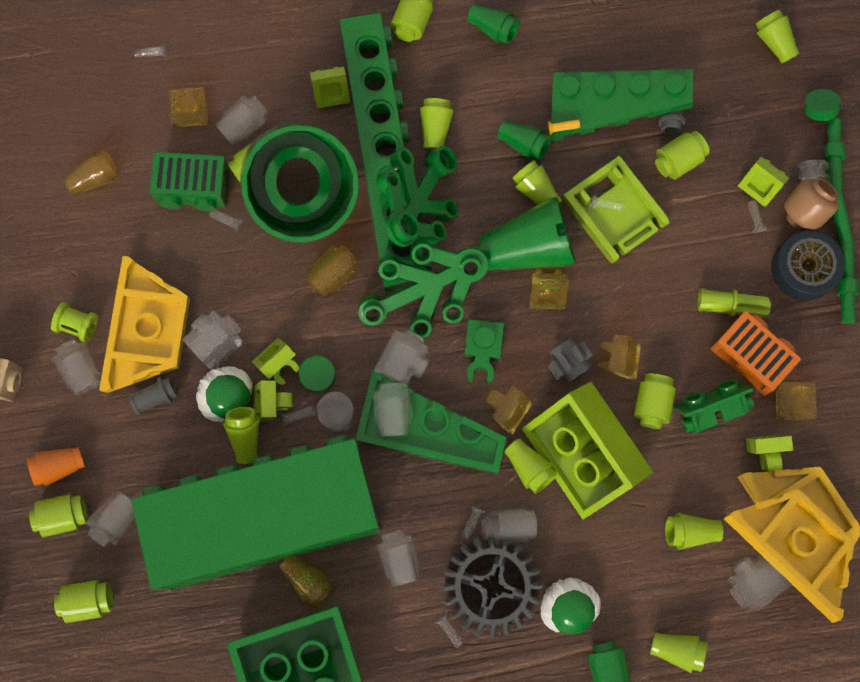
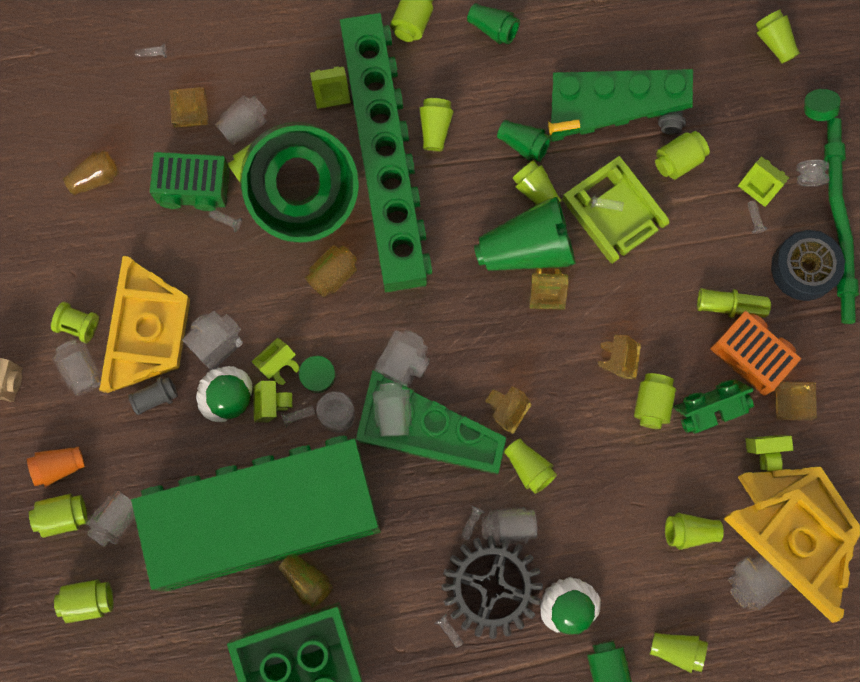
lime cone [223,407,260,464] -> none
green plant [358,239,488,339] -> none
green plant [376,146,459,247] -> none
clear brick [376,529,422,587] -> none
green plate [464,319,504,384] -> none
lime slope [522,382,654,520] -> none
dark grey gear [548,338,594,383] -> none
medium nougat head [784,177,839,230] -> none

